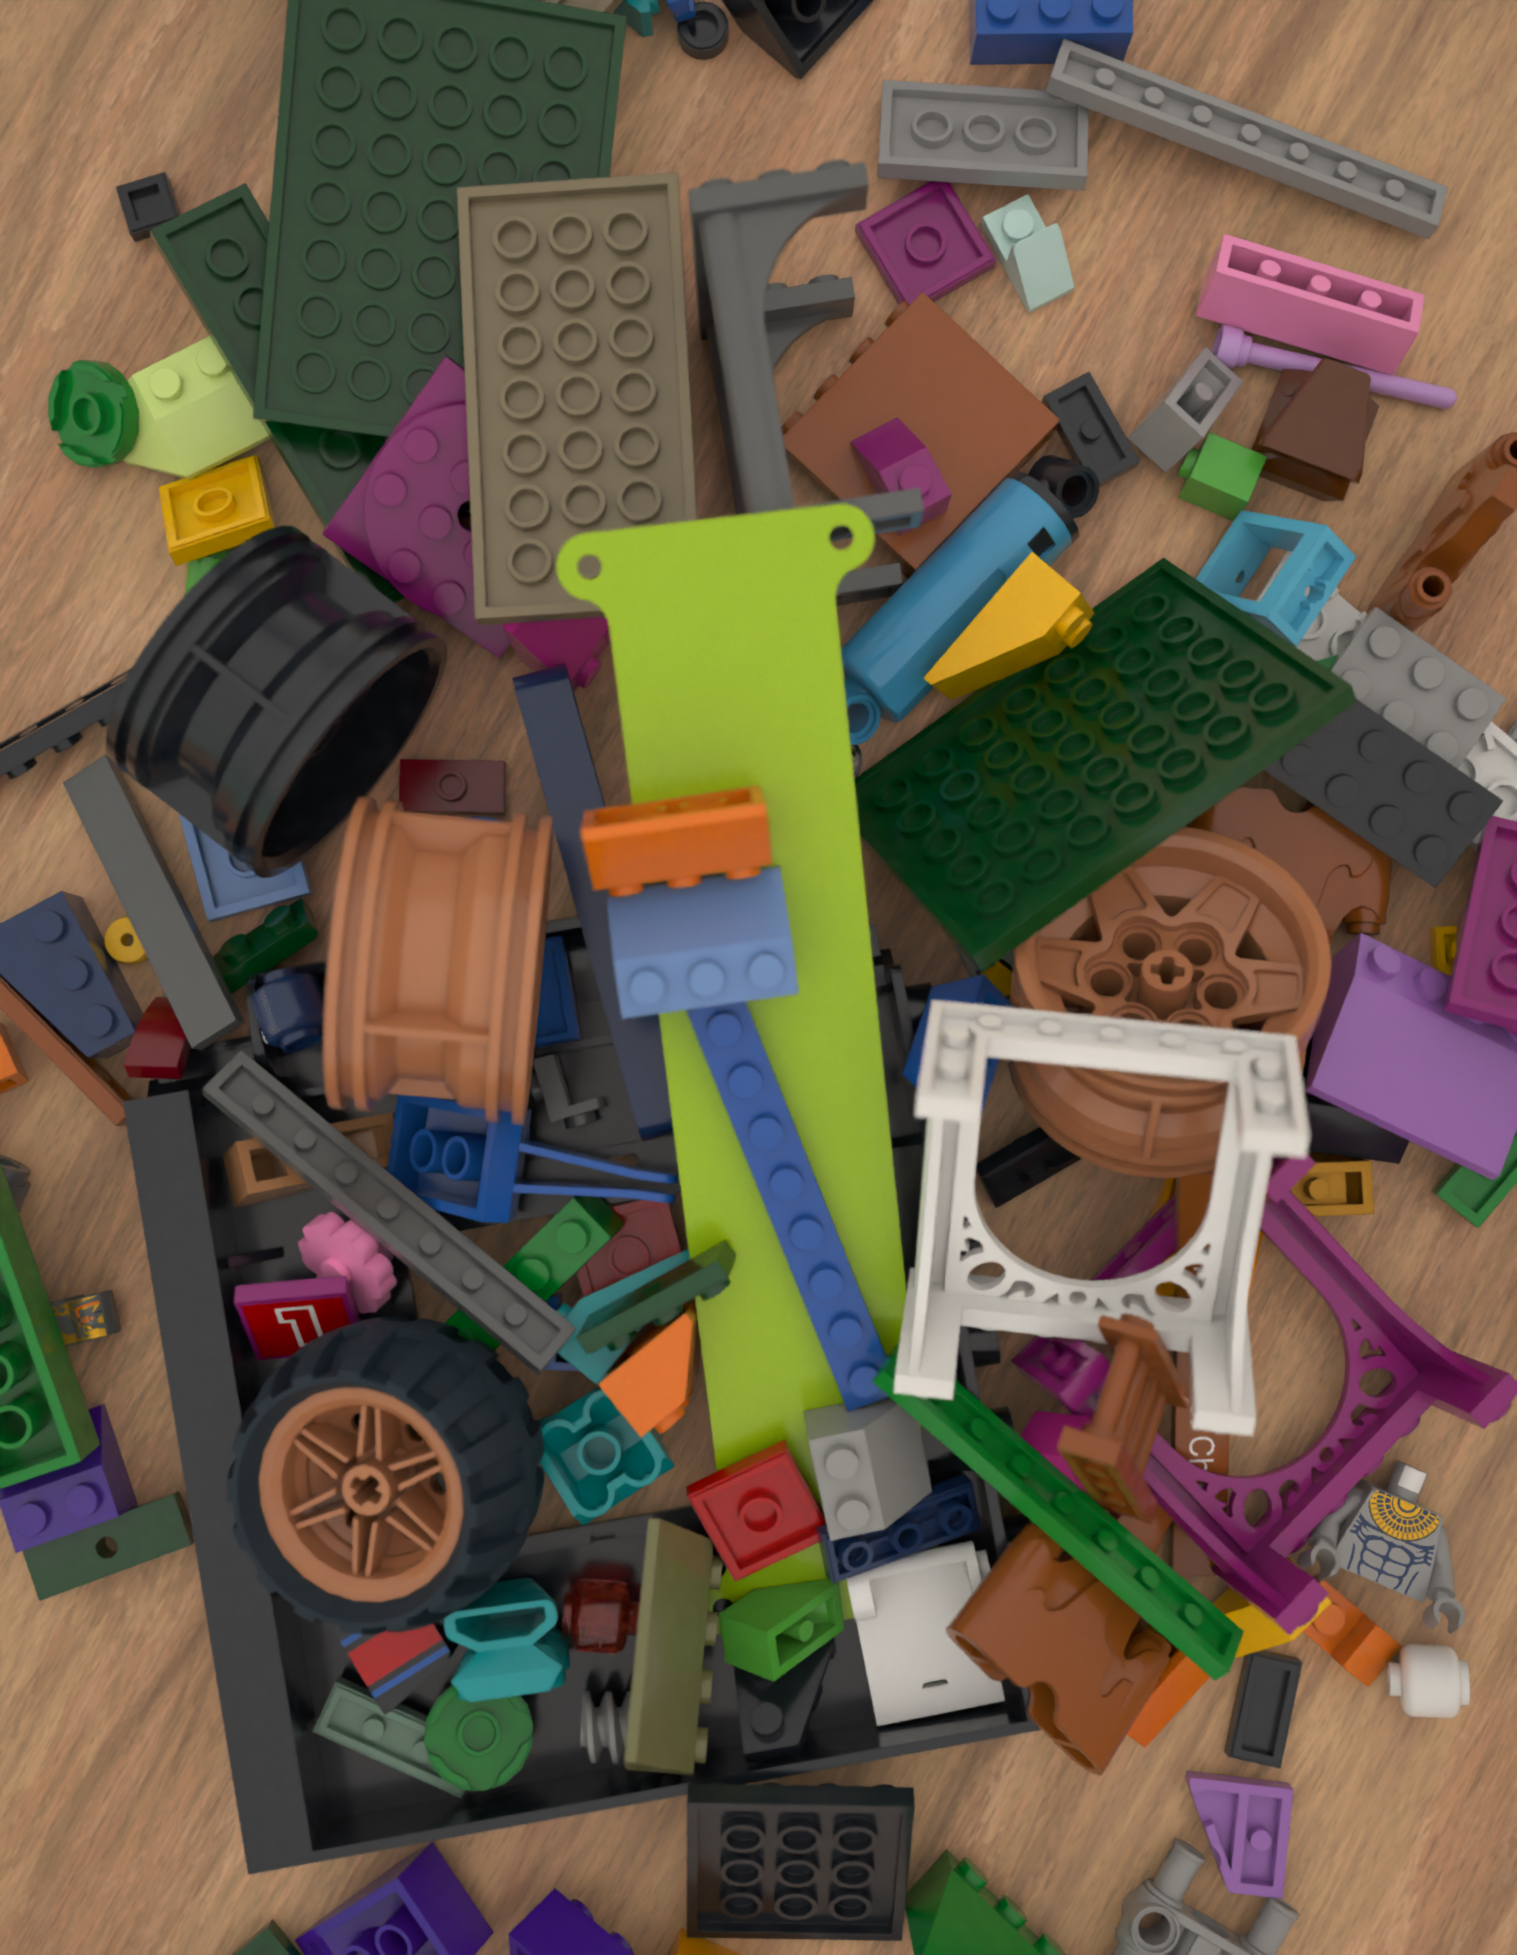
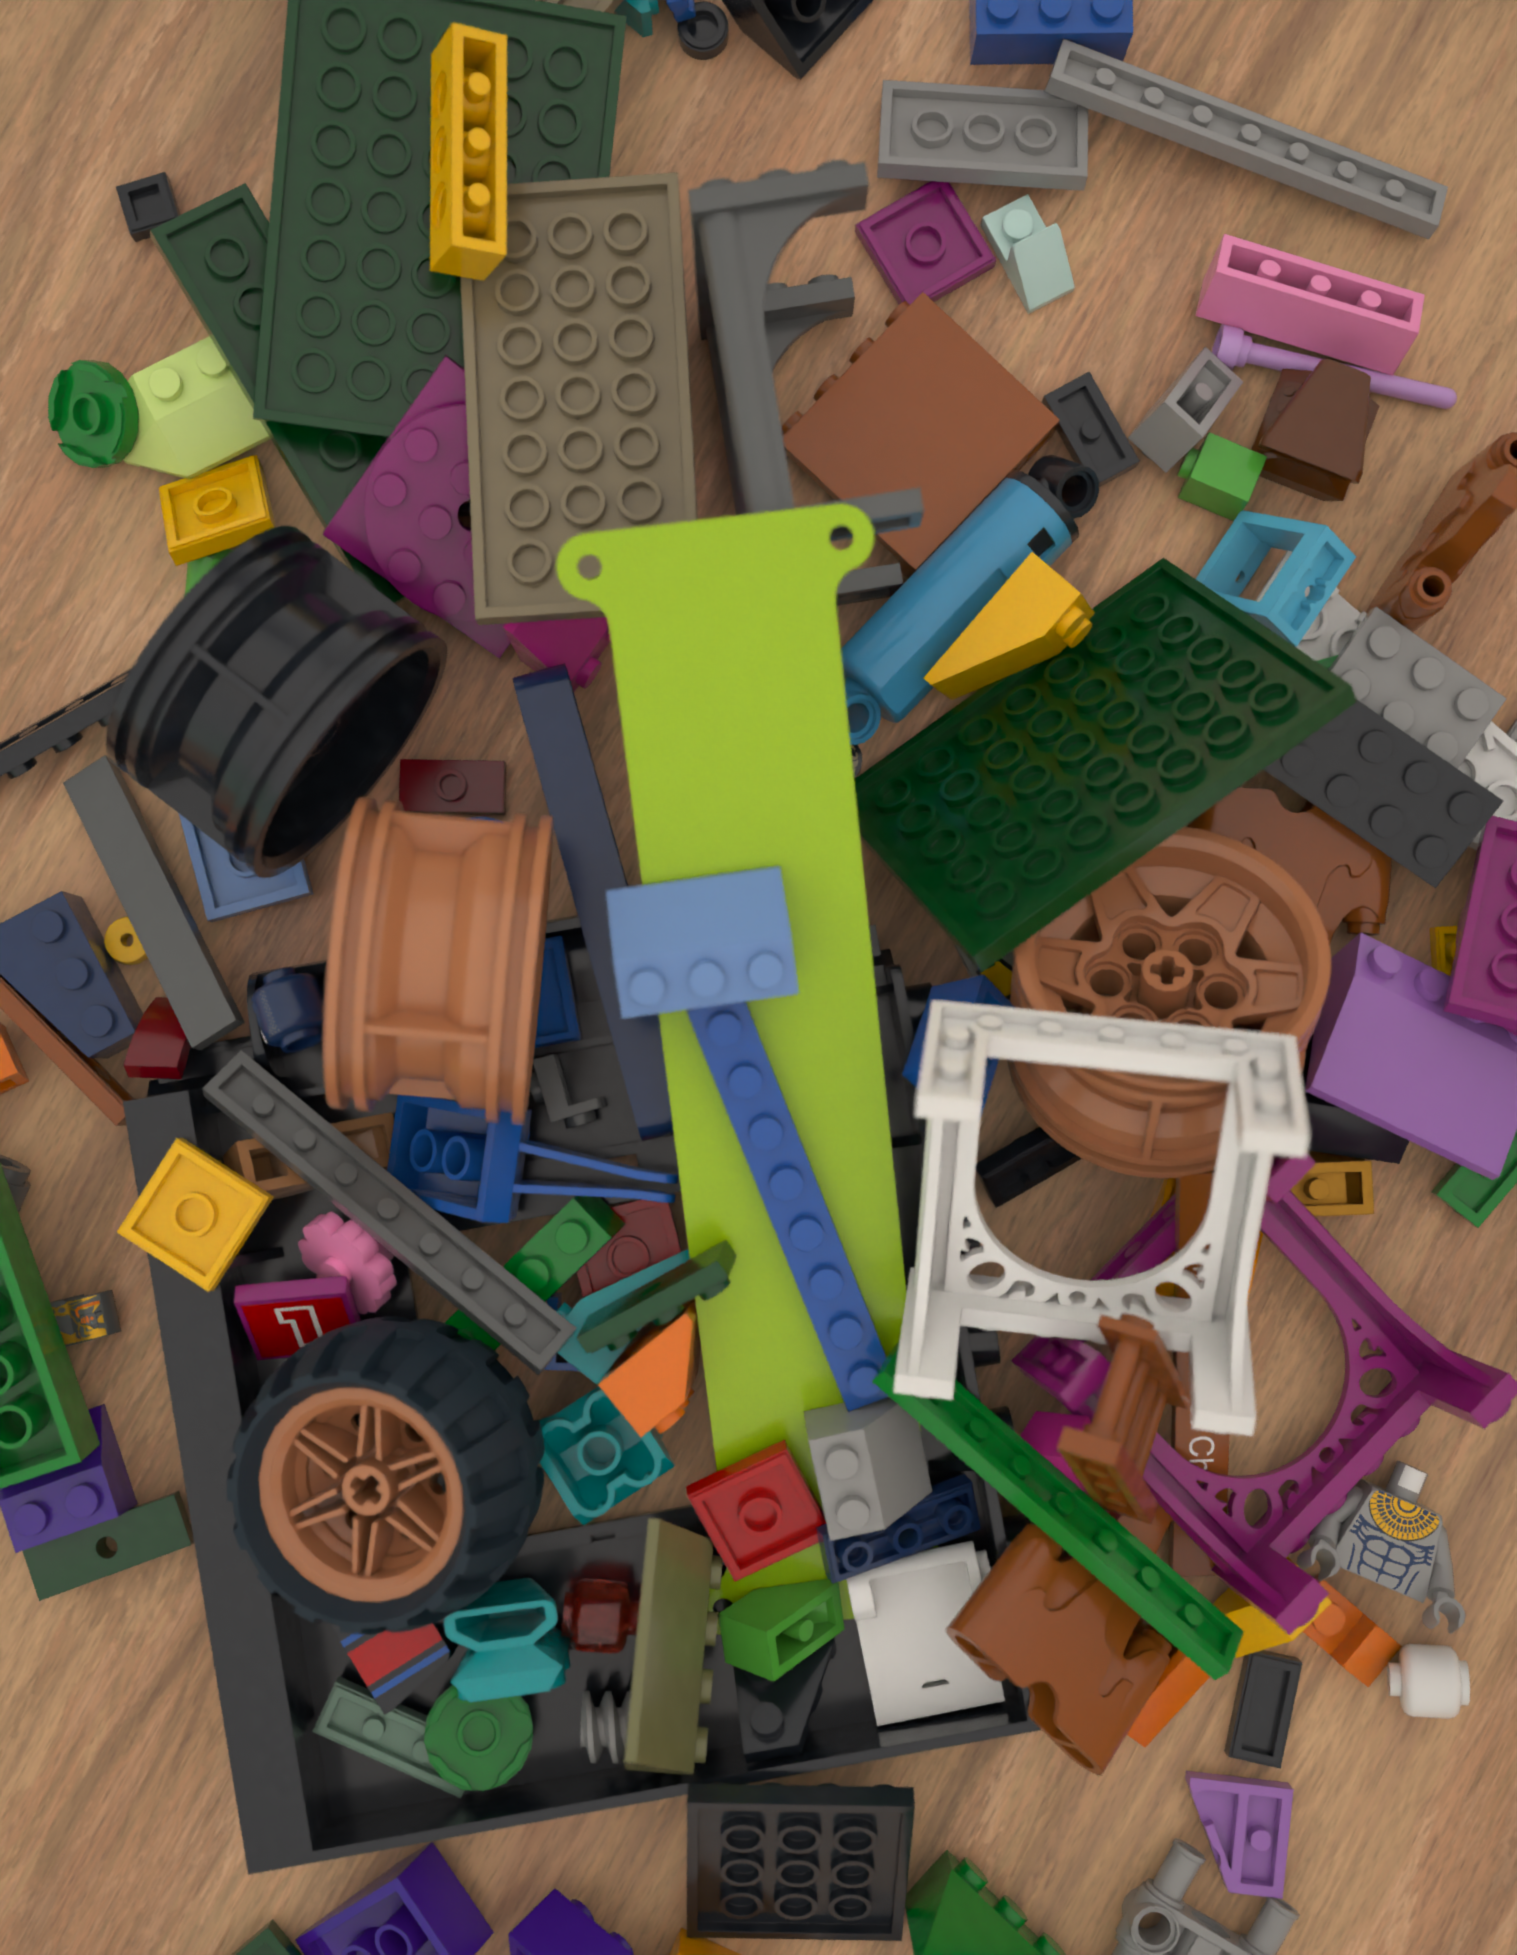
dark green hinge [213,898,319,994] -> none
orange slope [581,785,772,896] -> none
magenta slope [850,417,952,536] -> none
none -> yellow tile [117,1138,274,1292]
none -> yellow brick [430,22,507,281]

